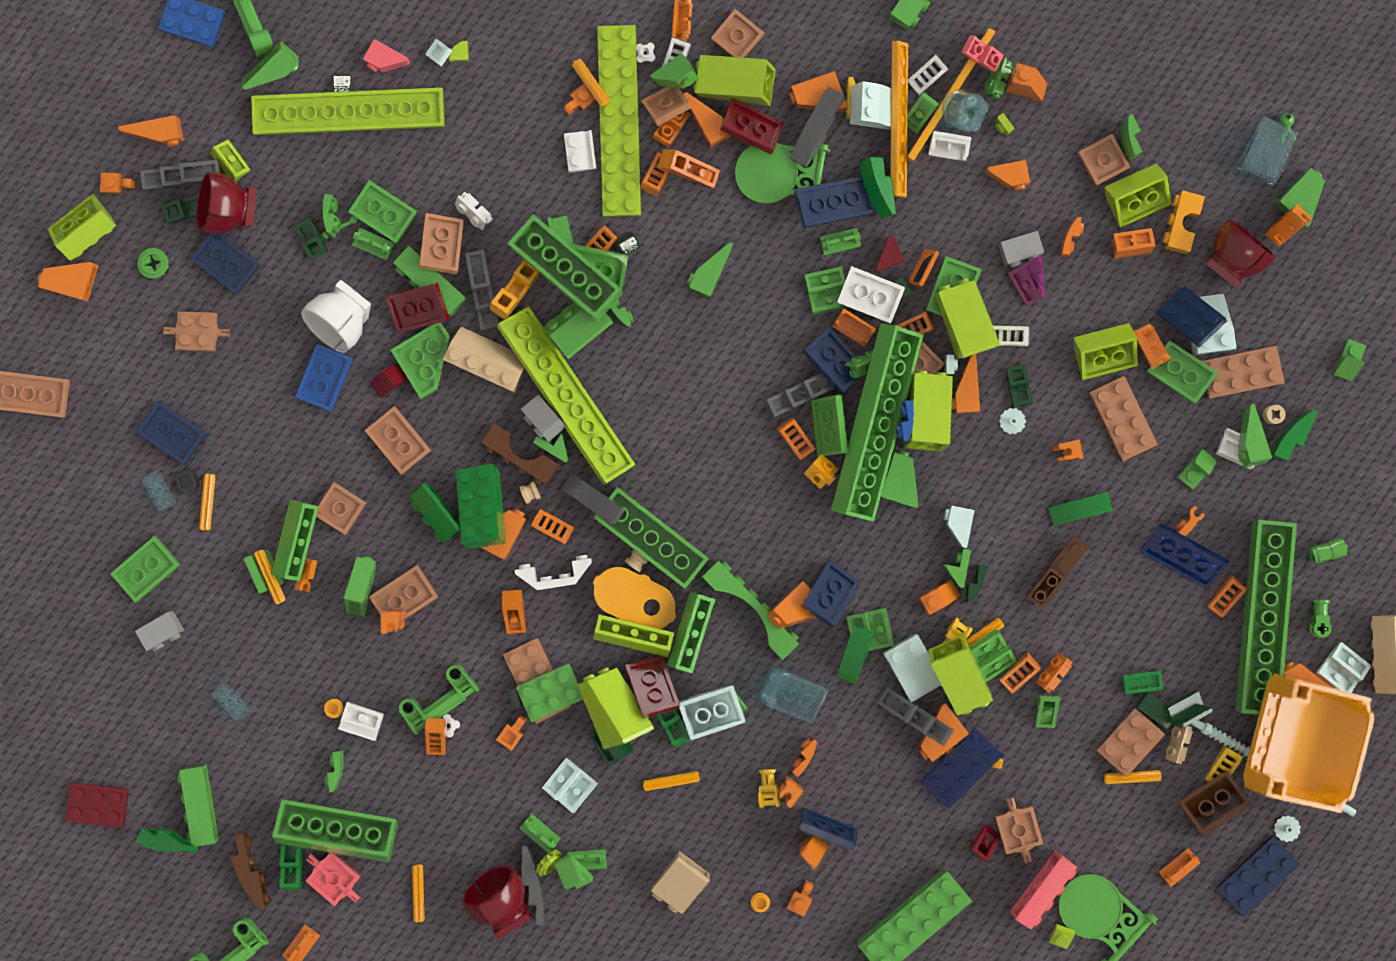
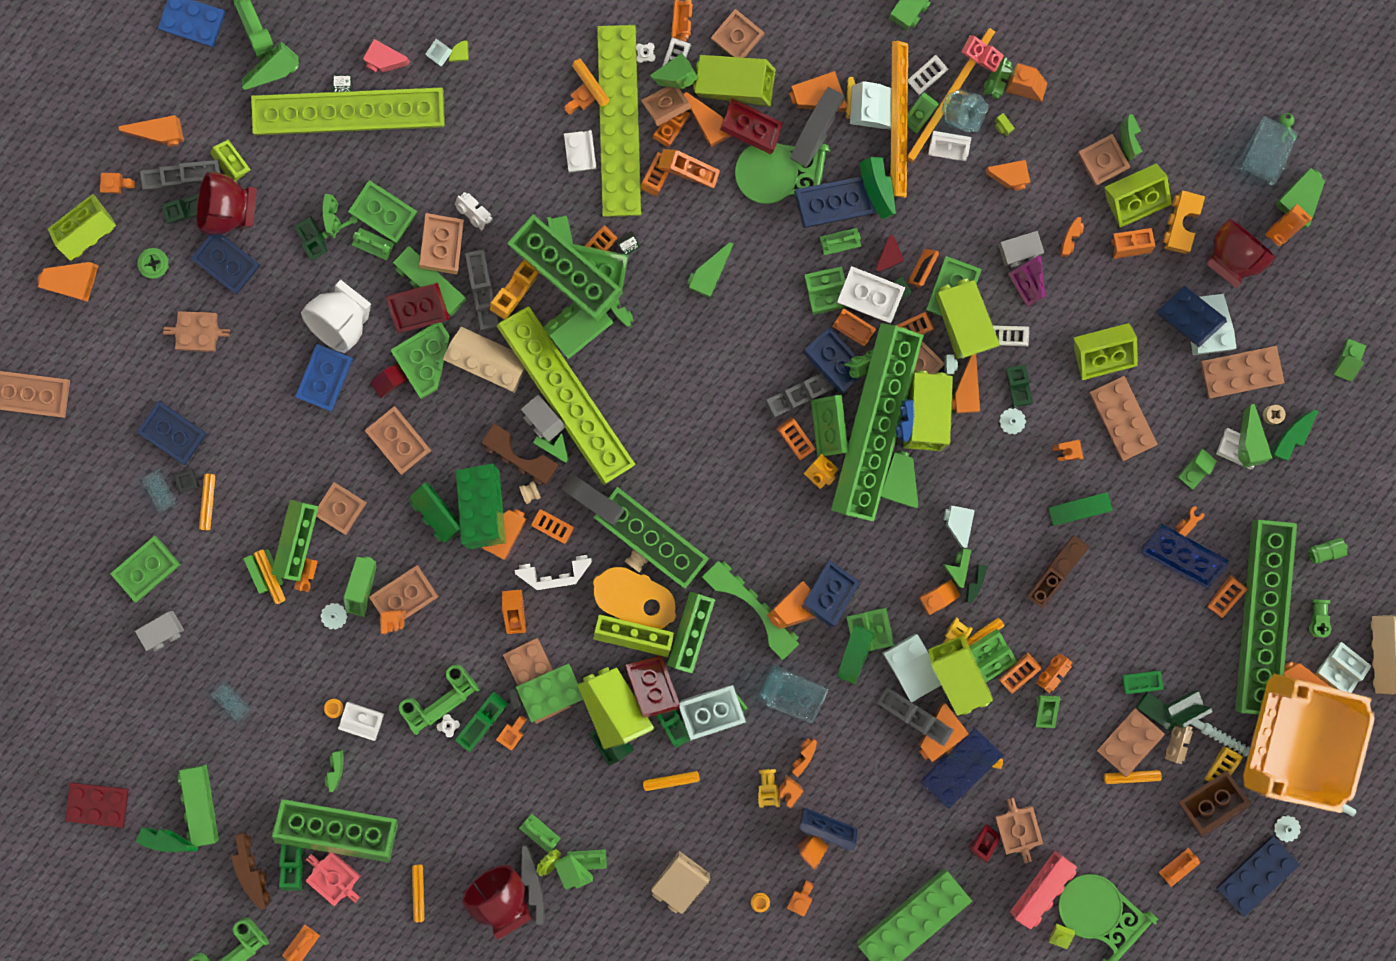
orange slope [425,718,446,755] -> none
light aqua slope [542,758,598,813] -> none
orange hinge [1134,324,1171,369] -> none
bright green plate [1147,341,1218,405] -> none
none -> light aqua piece [320,603,348,629]
none -> green slope [455,692,509,752]

